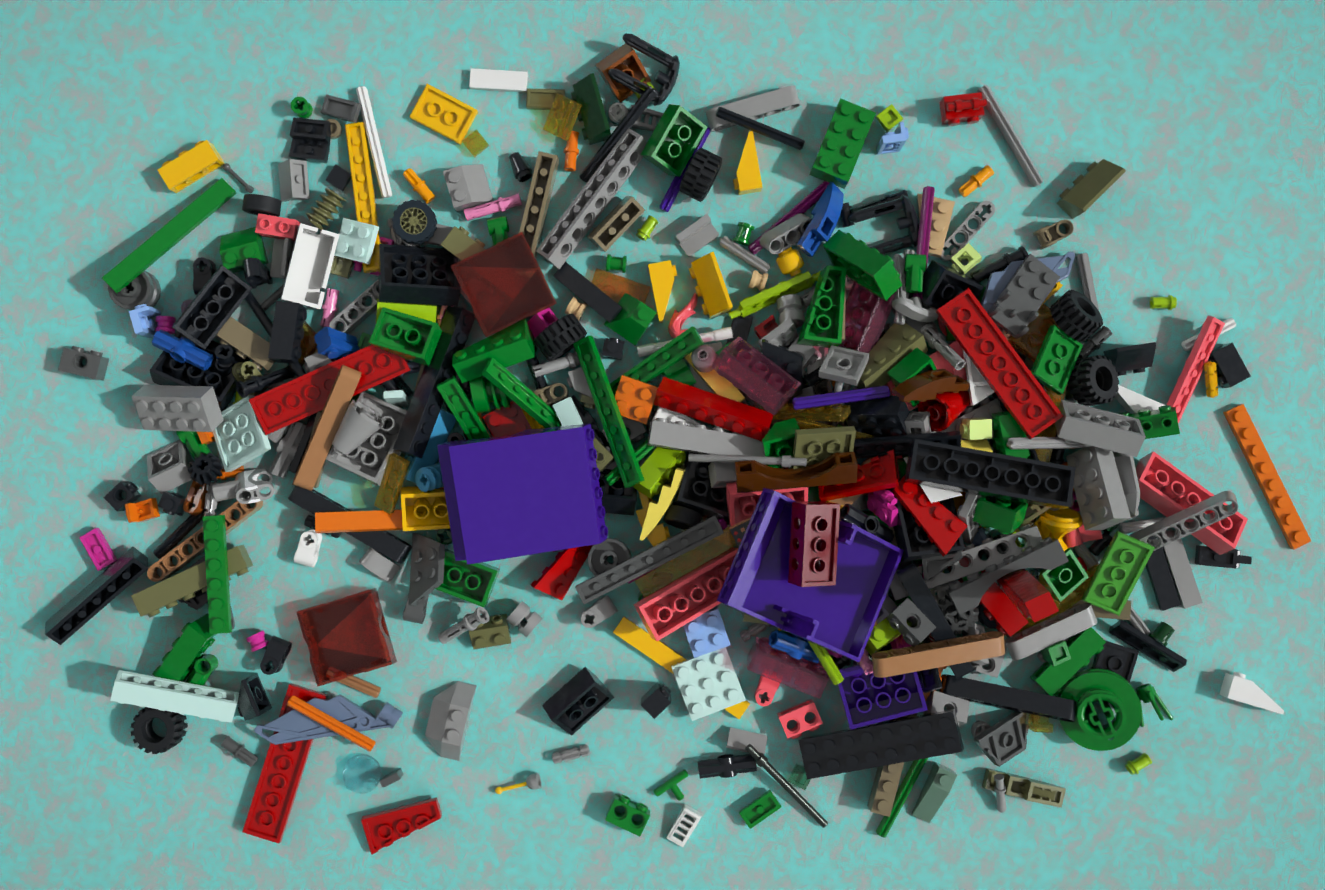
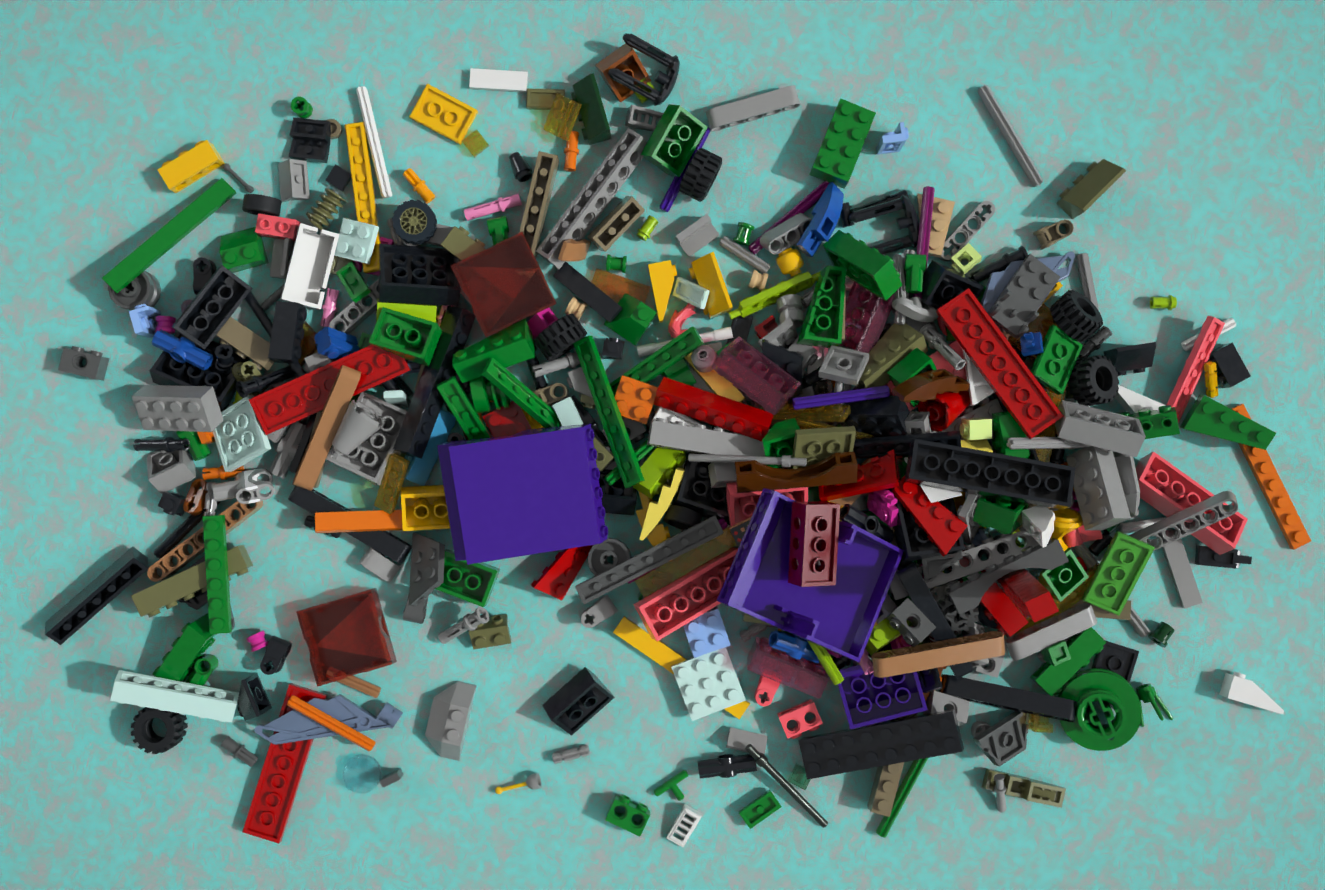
dark pink plate [79,528,117,571] -> none
black brick [104,481,141,511] -> none
orange bracket [125,498,160,523] -> none
black gear [187,452,224,486] -> none
black piece [242,258,273,289] -> none
white piece [294,529,322,568] -> none
dark grey tile [321,94,362,123] -> none
red wing [361,797,442,854] -> none
dark azure piece [415,463,444,492] -> none
dark green bush [436,529,452,545] -> none
light grey slope [443,164,494,212] -> none
light grey wheel [506,601,543,637] -> none
black axle [579,86,657,183] -> none
white tile [608,103,628,123] -> none
black brick [641,682,671,719] -> none
black axle [716,107,805,150] -> none
yellow slope [733,131,763,195] -> none
lime plate [876,104,903,132] -> none
sand green slope [912,762,957,823] -> none
red brick [939,92,987,126] -> none
light orange axle [958,165,994,197] -> none
black tile [1109,620,1187,672] -> none
lime pin [1125,753,1152,775] -> none
black tile [1146,536,1180,611] -> none
none -> black pin [133,437,190,452]
none -> green plate [336,262,371,303]
none -> medium nougat slope [558,239,591,261]
none -> light aqua tile [672,277,710,309]
none -> blue tile [1020,332,1043,357]
none -> white slope [1022,505,1055,548]
none -> green wedge [1180,394,1276,450]

